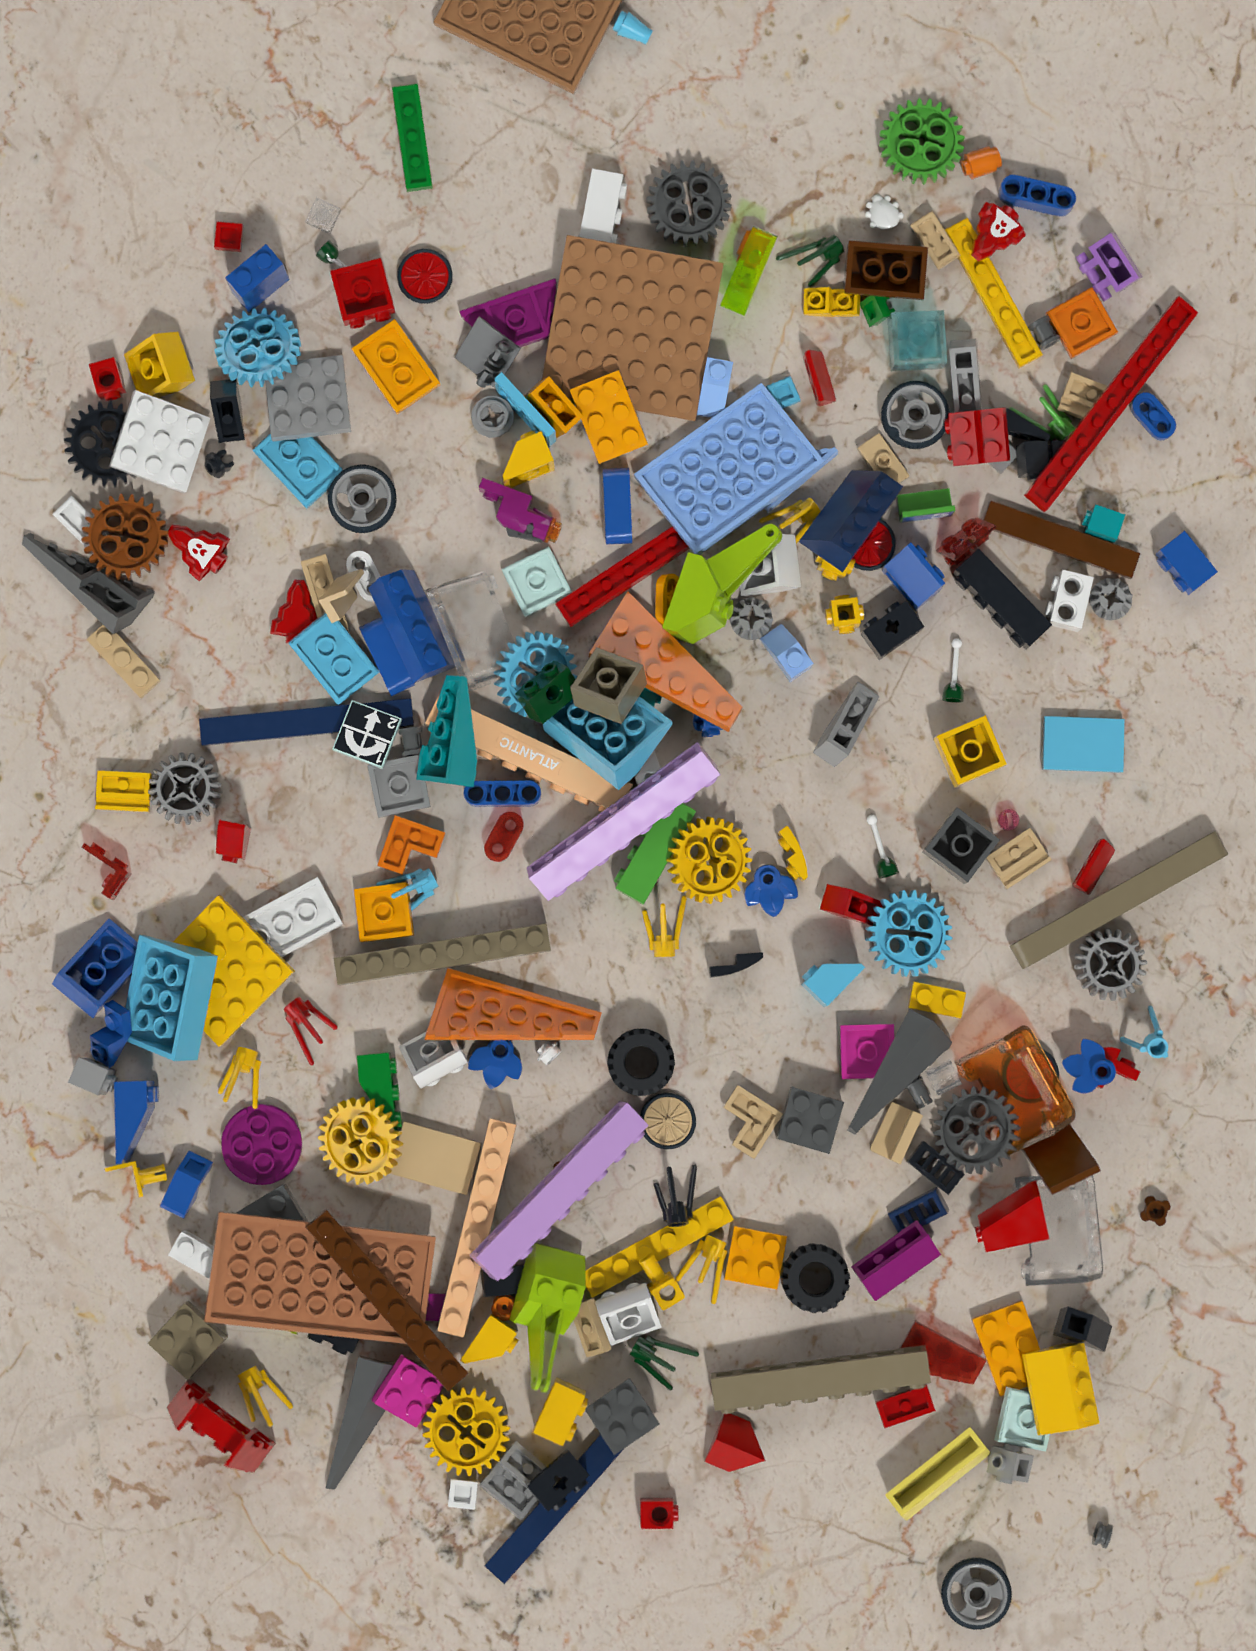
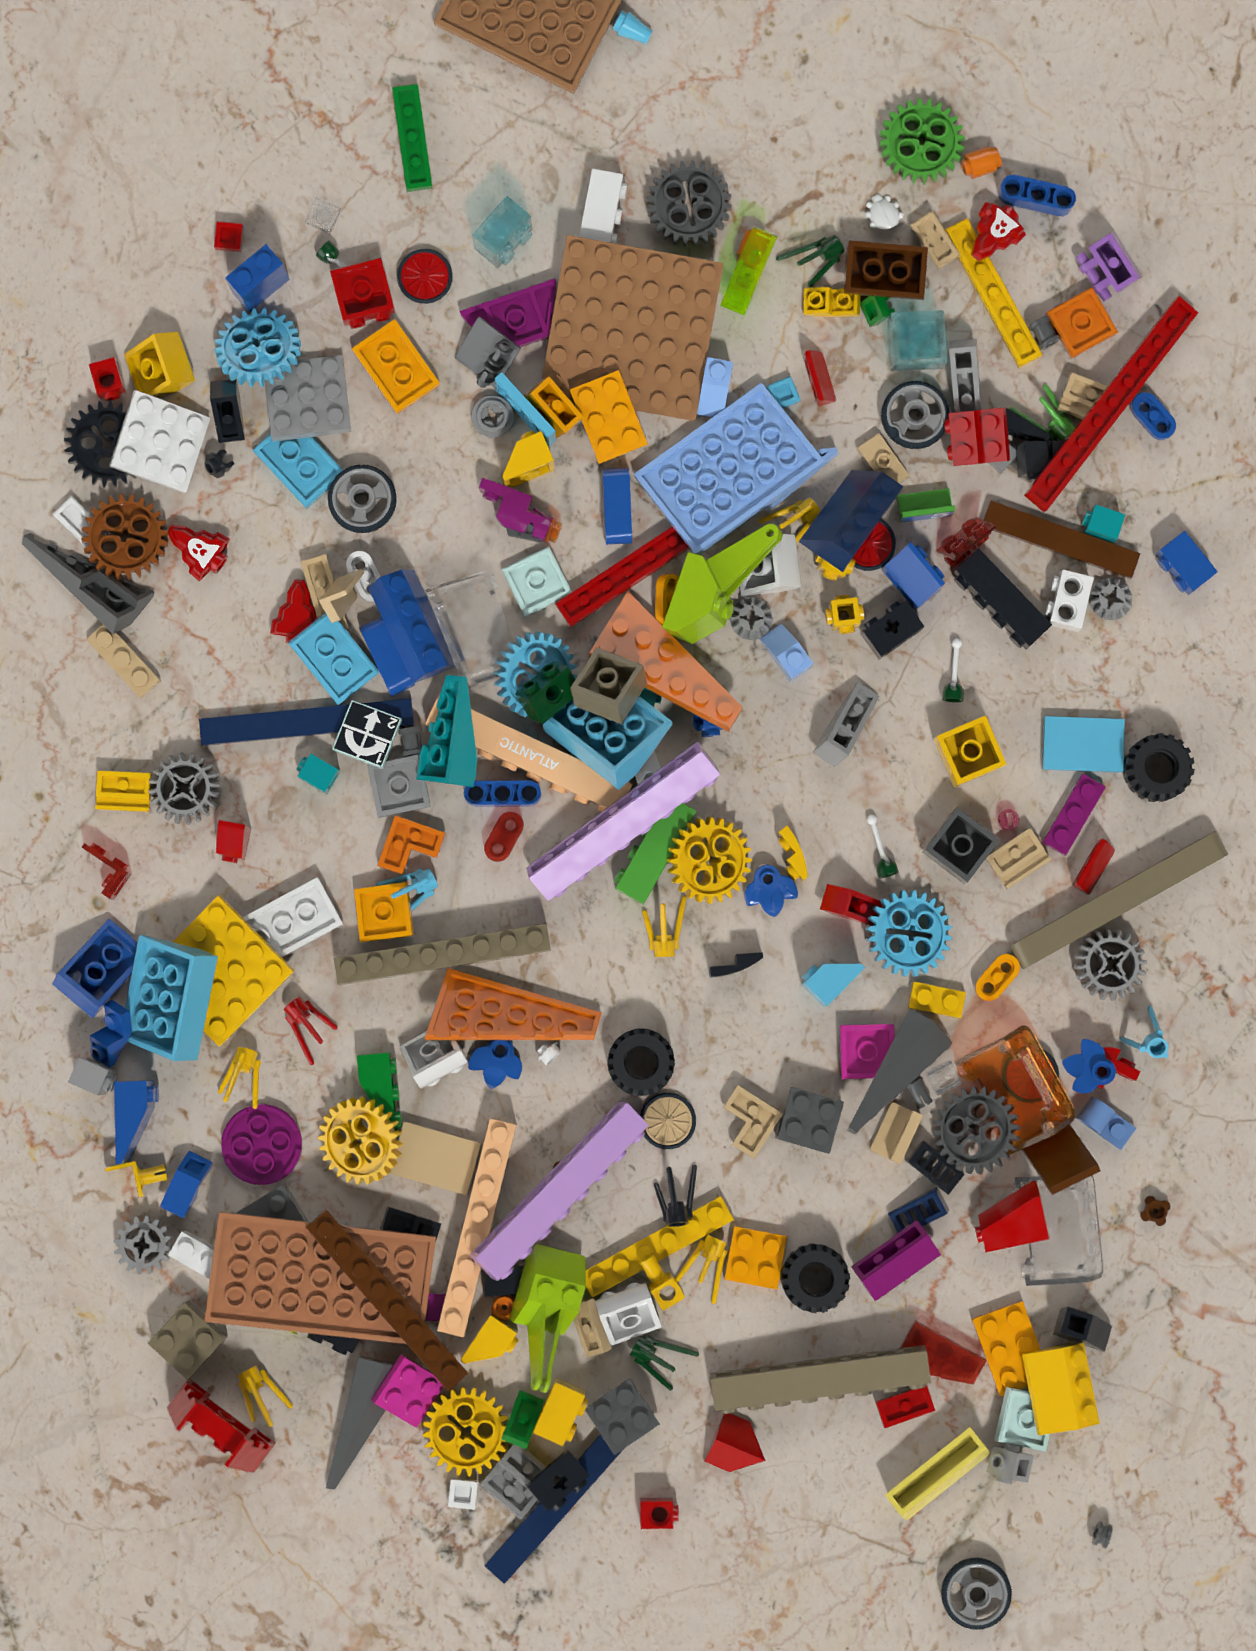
none -> light grey gear [113,1215,173,1275]
none -> teal brick [296,754,340,794]
none -> black slope [380,1206,441,1243]
none -> clear light blue brick [472,196,532,269]
none -> green plate [501,1390,544,1449]
none -> light orange plate [975,954,1020,1001]
none -> magenta plate [1042,774,1106,856]
none -> medium blue plate [1076,1097,1136,1150]
none -> black tyre [1123,733,1195,802]

